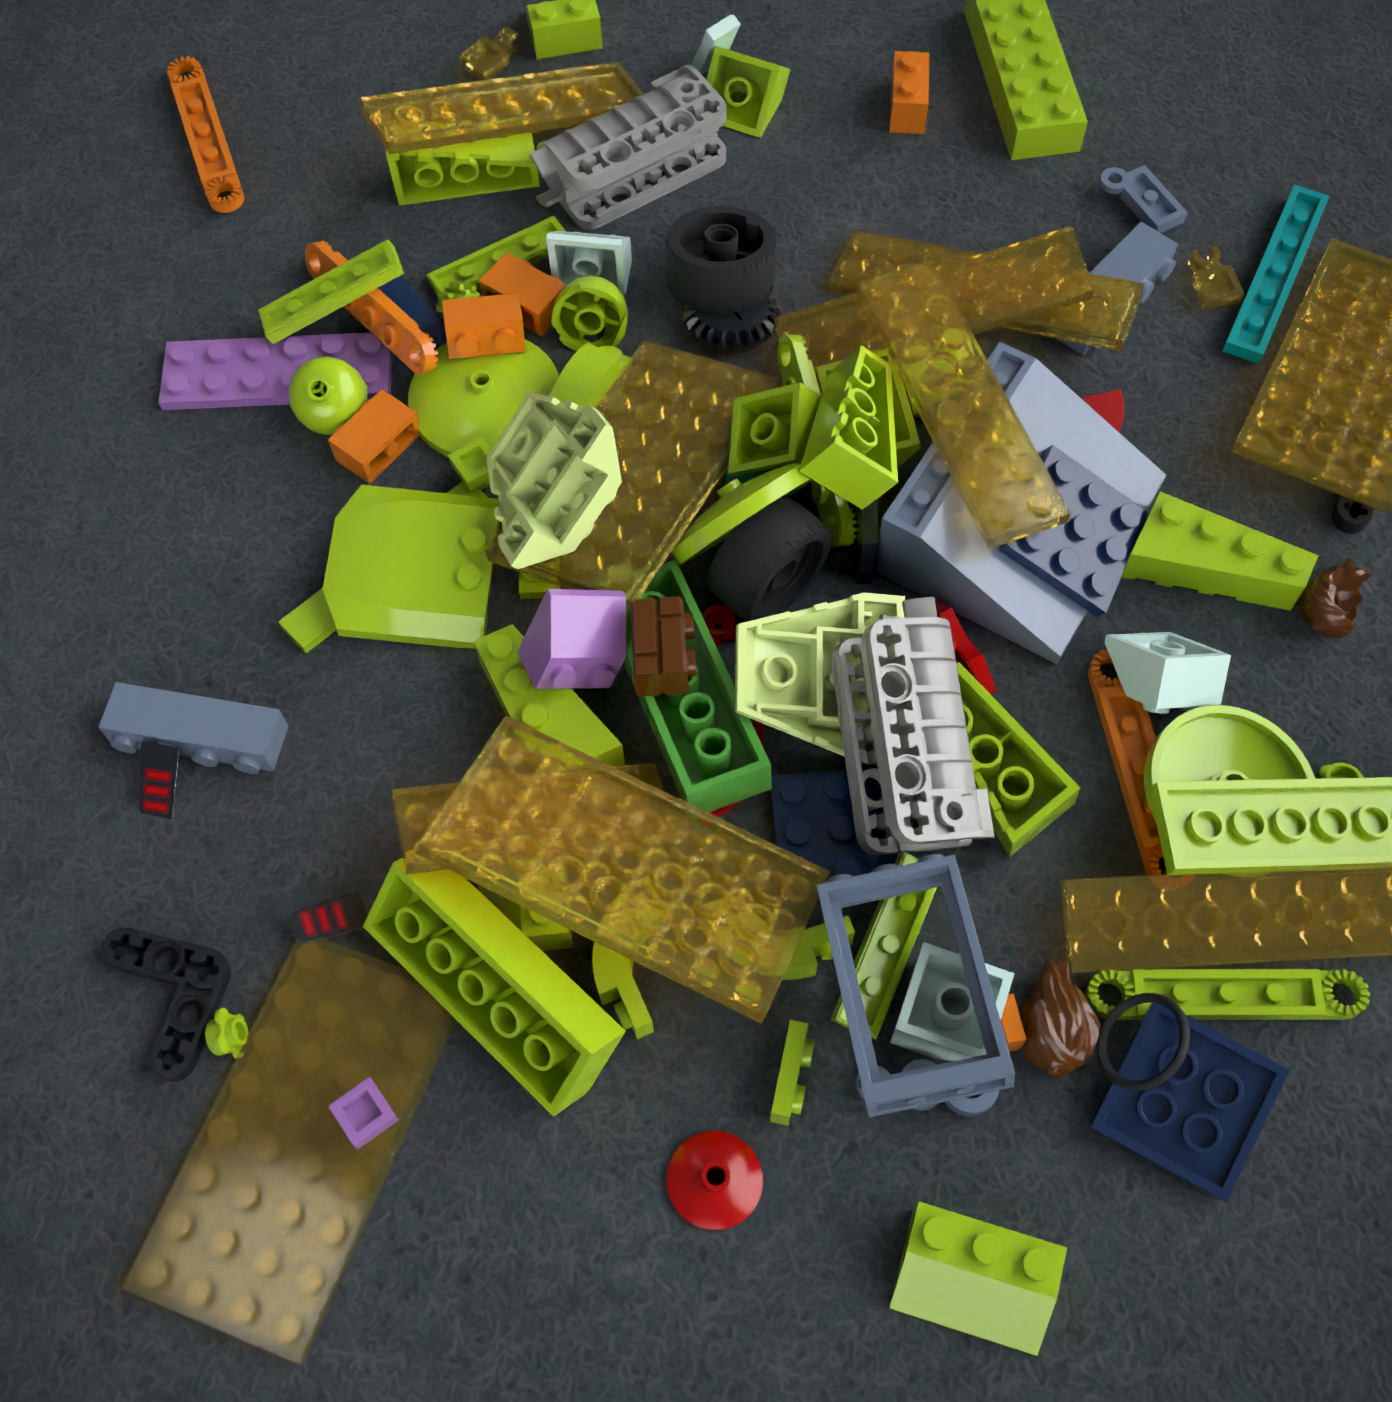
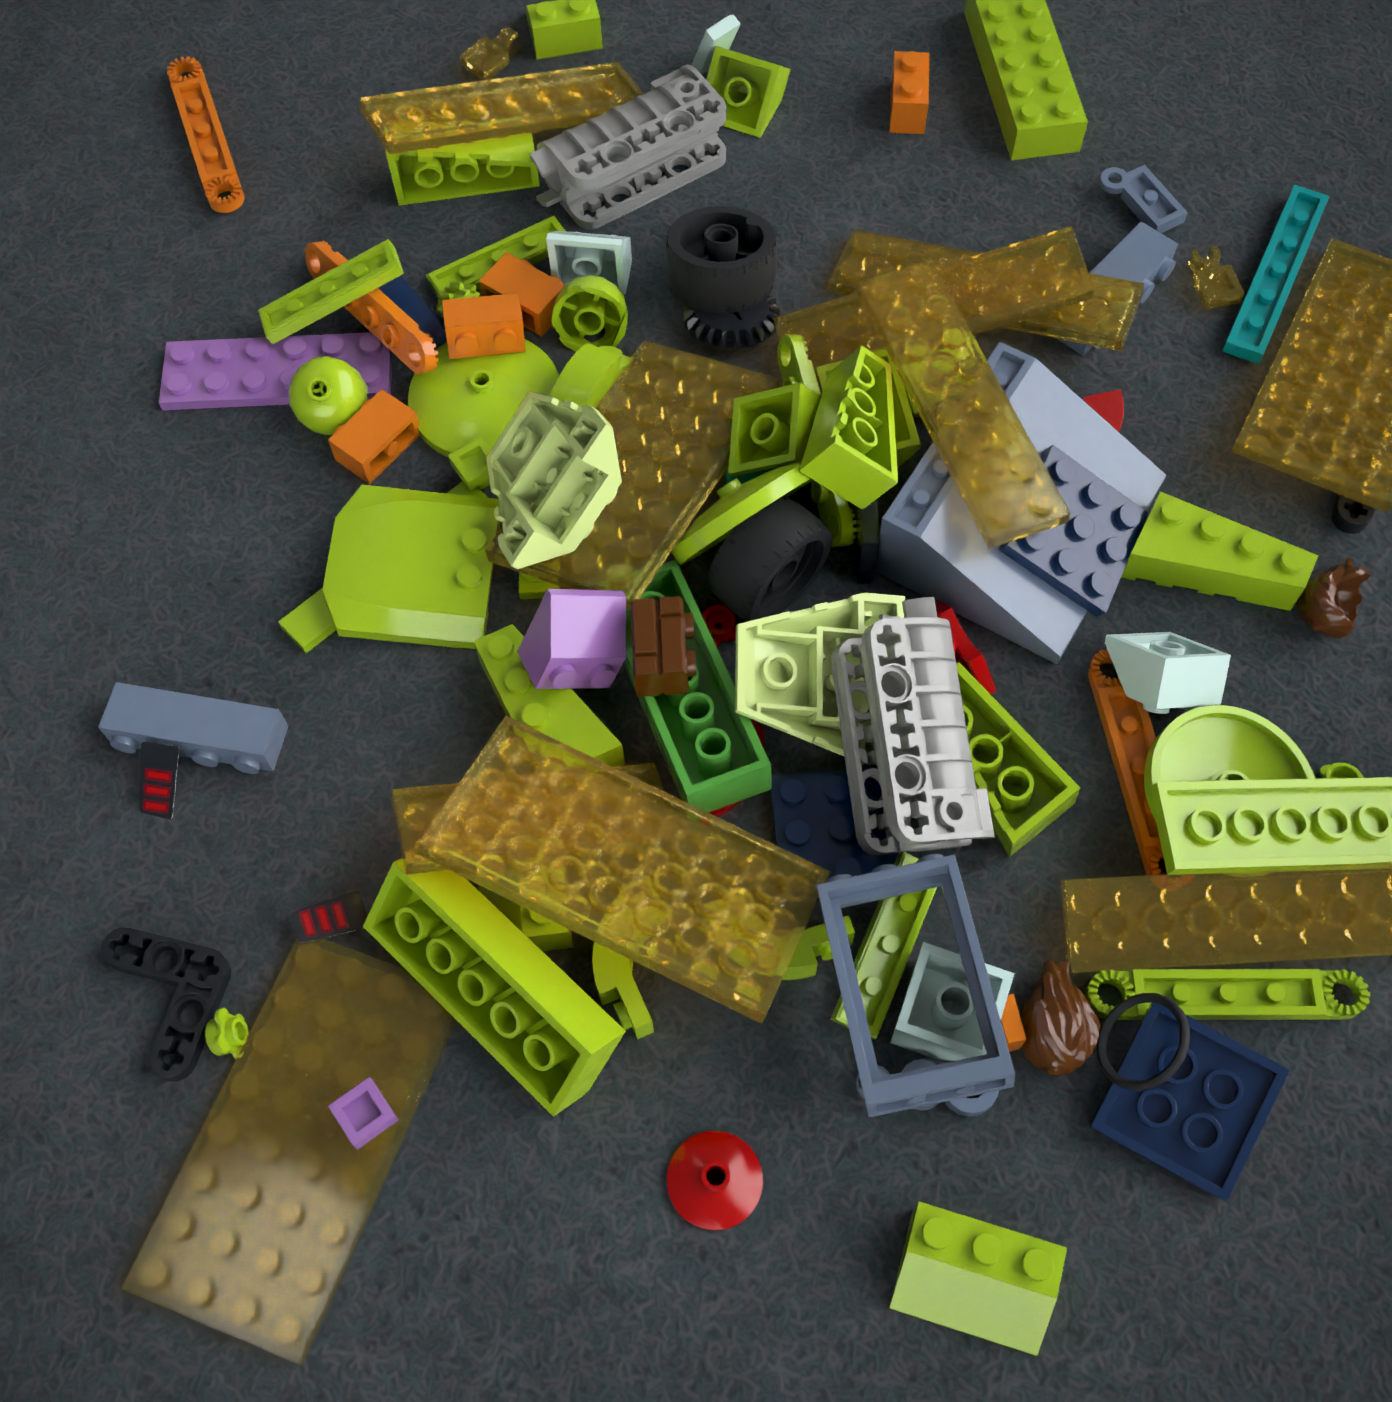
lime plate [770,1019,815,1126] -> none

